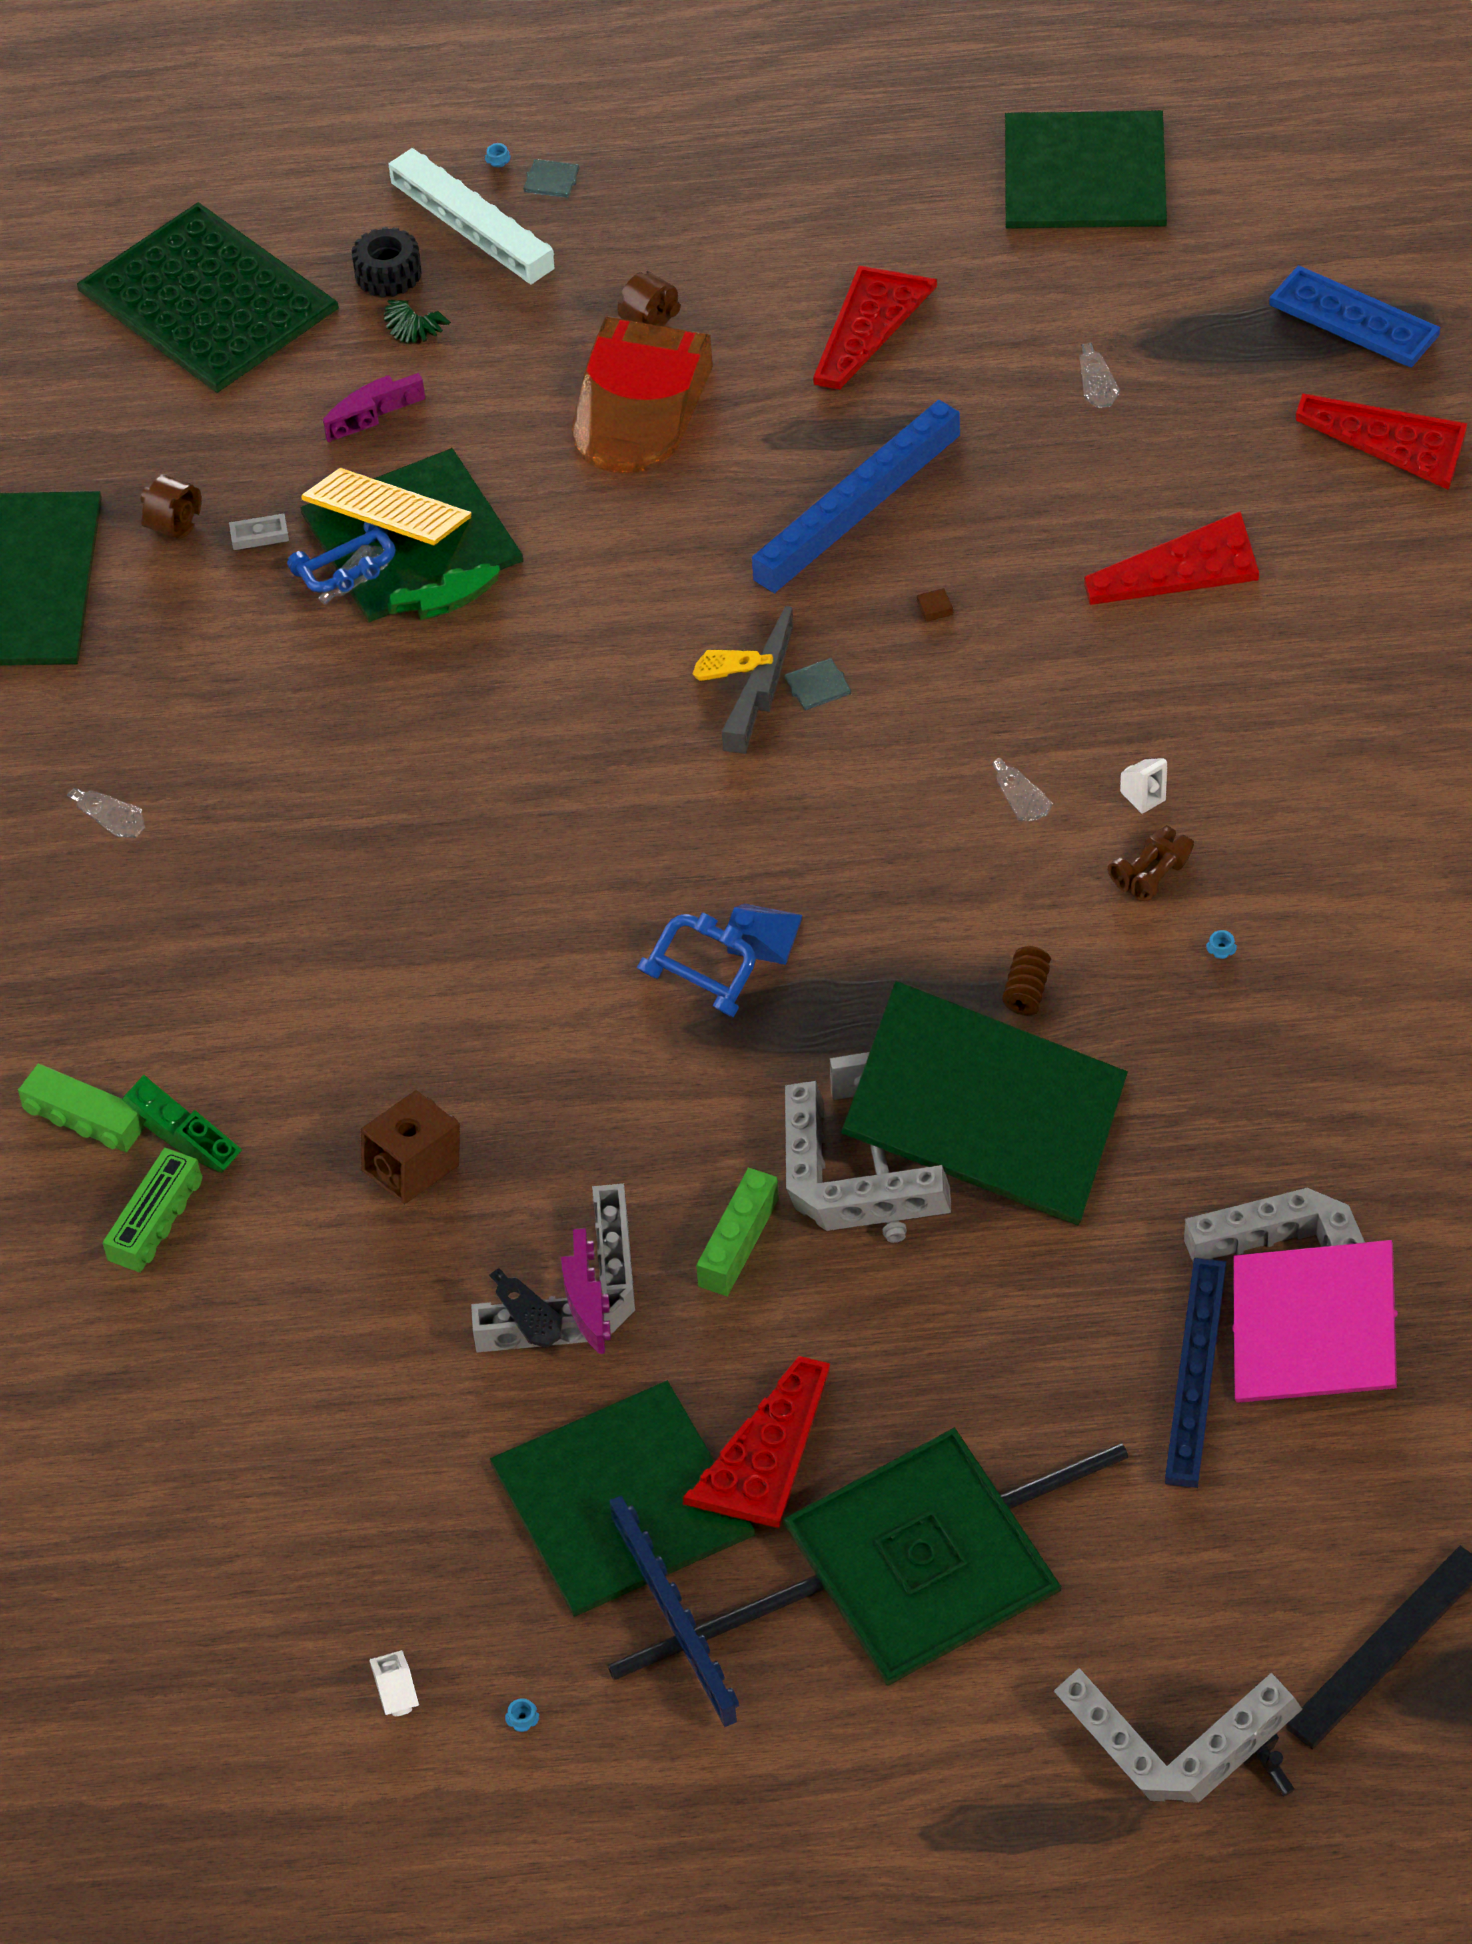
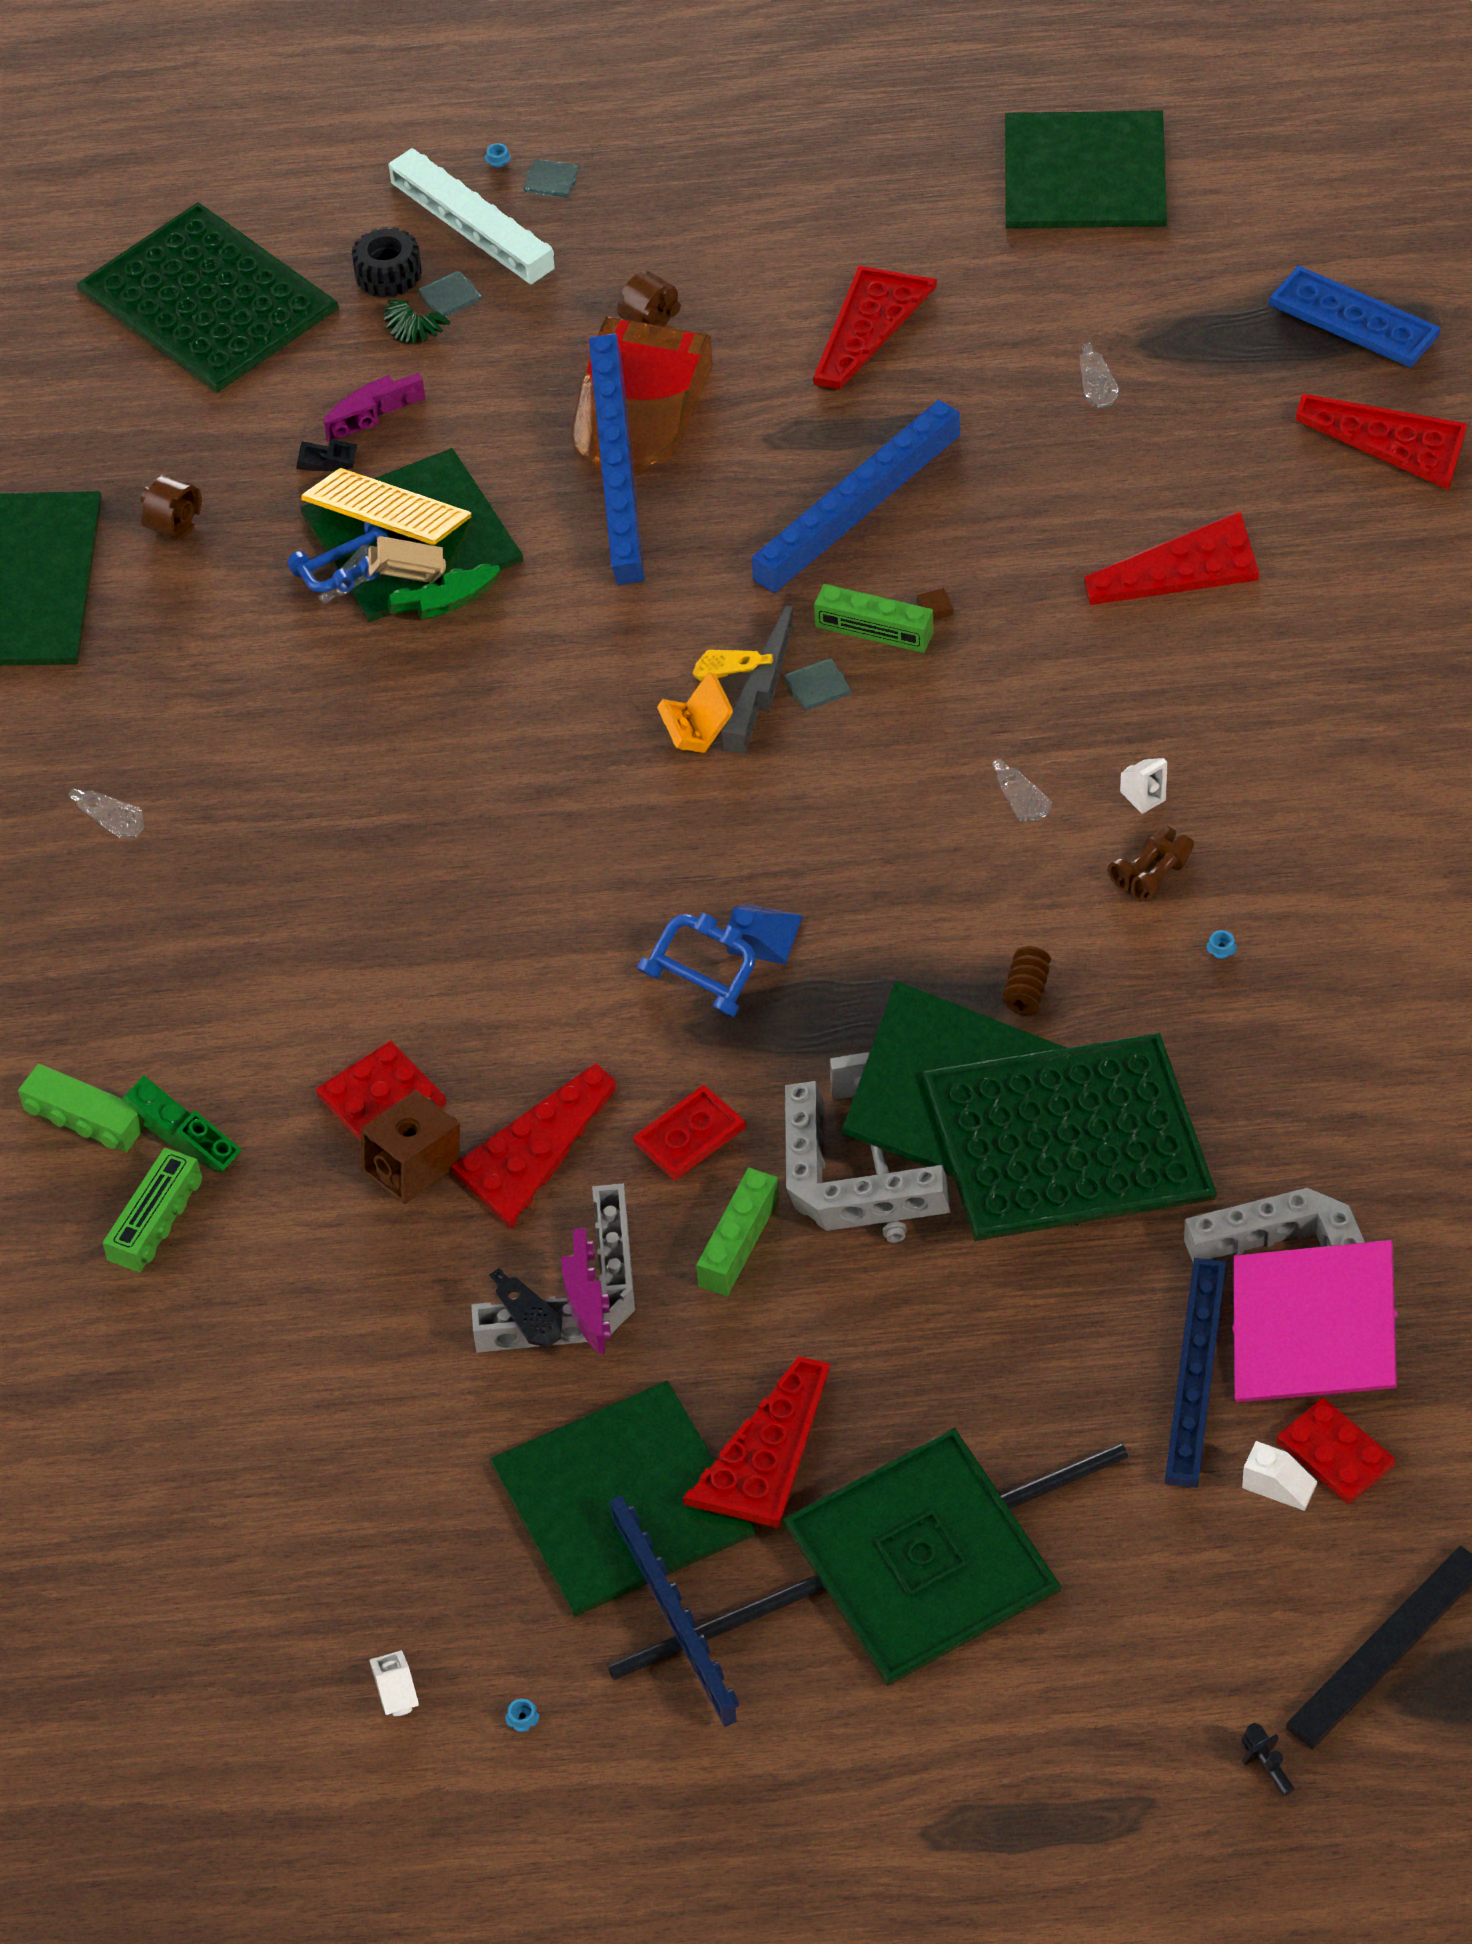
light grey plate [229,514,289,550] -> none
light grey brick [1054,1668,1302,1803] -> none
none -> black slope [296,439,357,471]
none -> red plate [316,1040,447,1141]
none -> tan window [368,536,446,584]
none -> clear light blue piece [419,271,482,317]
none -> red wing [451,1063,616,1230]
none -> blue brick [589,333,645,585]
none -> red plate [633,1084,746,1181]
none -> light orange bracket [657,673,733,753]
none -> bright green brick [814,584,934,653]
none -> dark green tile [922,1033,1217,1241]
none -> white slope [1242,1441,1317,1511]
none -> red plate [1276,1397,1396,1505]

